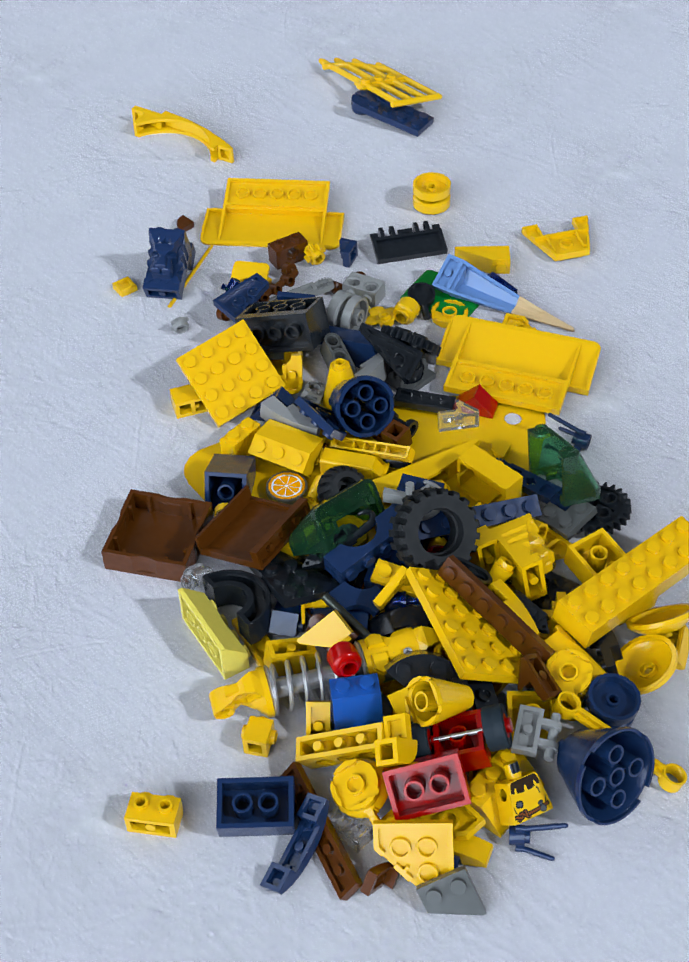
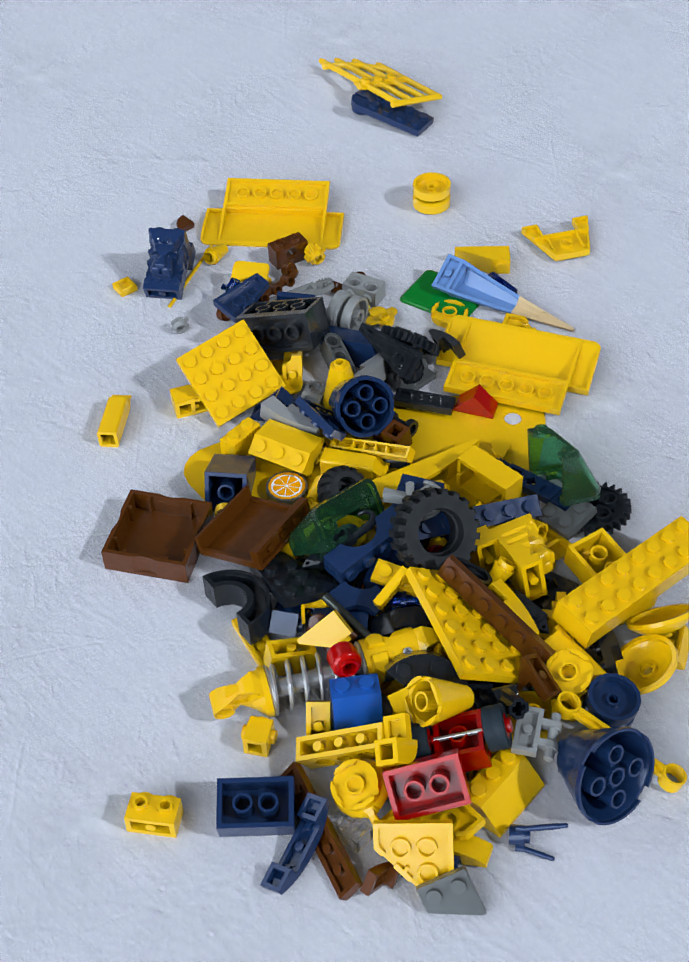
yellow slope [132,106,234,163] -> none
light yellow slope [178,588,251,680] -> none
clear head [181,563,213,592] -> none
dark blue bracket [339,238,358,268] -> none
black hinge [370,221,448,264] -> none
yellow head [393,296,420,325] -> none
black piece [407,282,435,320] -> none
clear slope [438,399,479,432] -> none
yellow torso [494,760,553,826] -> none
dark blue plant [544,413,592,453] -> none
none -> yellow piece [97,395,131,447]
none -> yellow cone [203,244,229,265]
none -> black slope [428,329,466,359]
none -> black piece [488,684,529,720]

